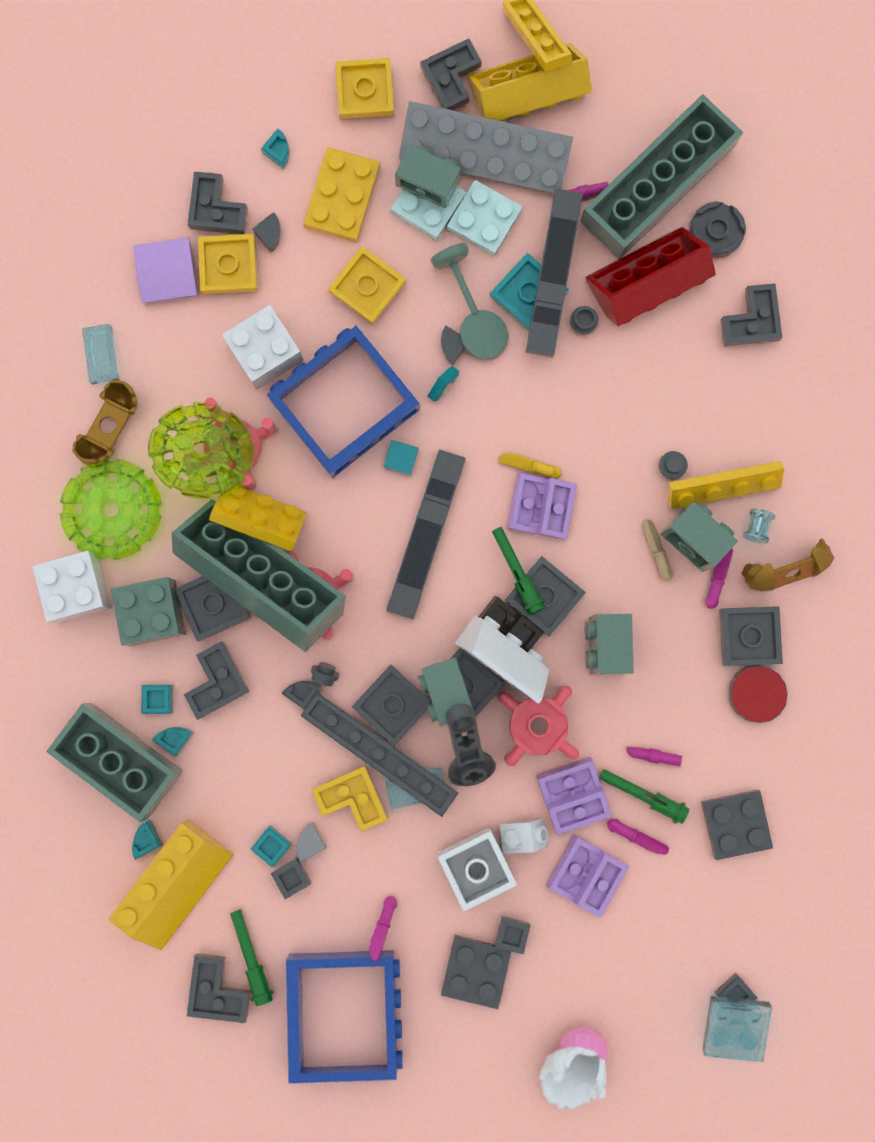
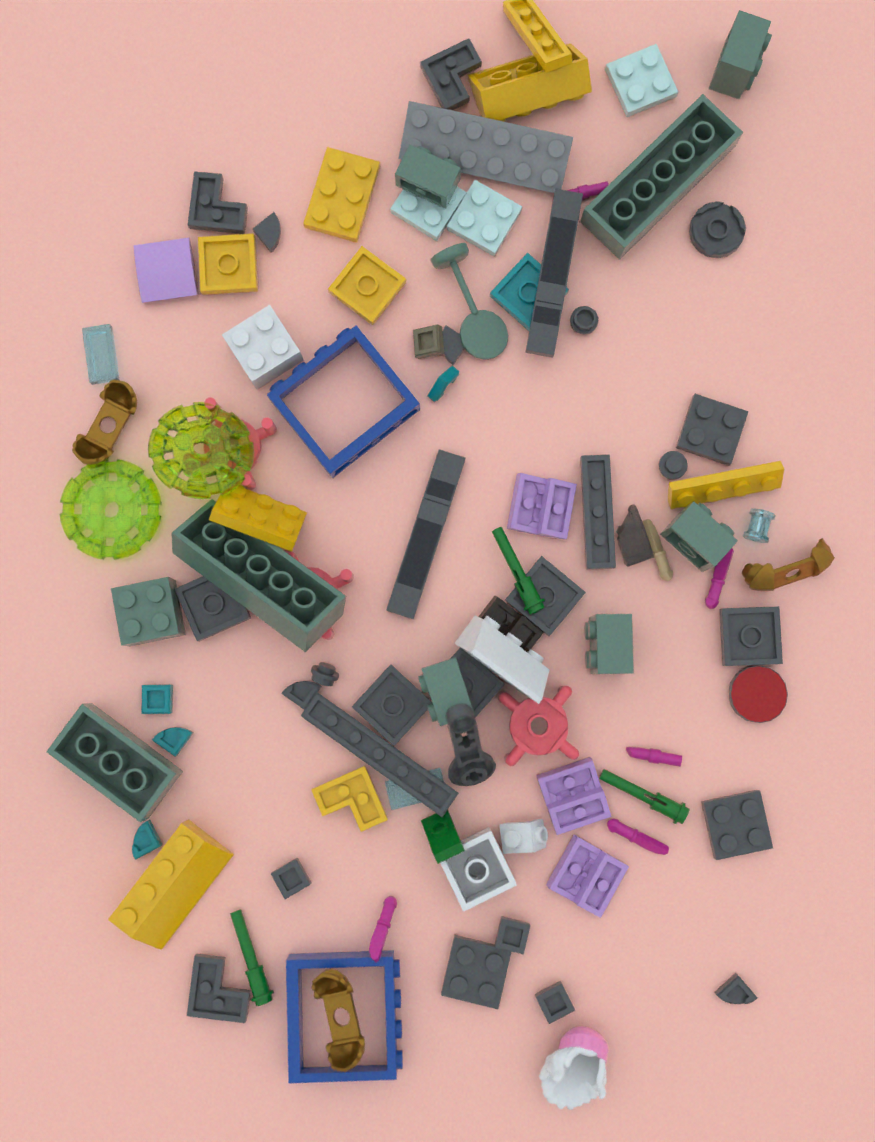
white brick [32,551,112,624] -> none
dark grey plate [184,641,250,720] -> none
teal tile [251,825,292,868] -> none
teal tile [261,128,289,169] -> none
light grey tile [297,822,326,863] -> none
yellow plate [335,58,394,119] -> none
teal tile [383,440,419,476] -> none
yellow piece [498,453,562,479] -> none
red slope [585,227,716,327] -> none
clear light blue plate [702,996,772,1062] -> none
dark grey plate [721,283,782,346] -> none
none -> pearl gold piece [312,969,365,1072]
none -> dark tan tile [413,324,444,359]
none -> green plate [421,810,465,864]
none -> dark grey plate [535,981,575,1024]
none -> dark grey plate [580,454,616,570]
none -> light aqua plate [605,44,678,117]
none -> clear smoke slope [616,504,654,567]
none -> dark grey plate [676,394,749,466]
none -> sand green brick [708,10,772,99]

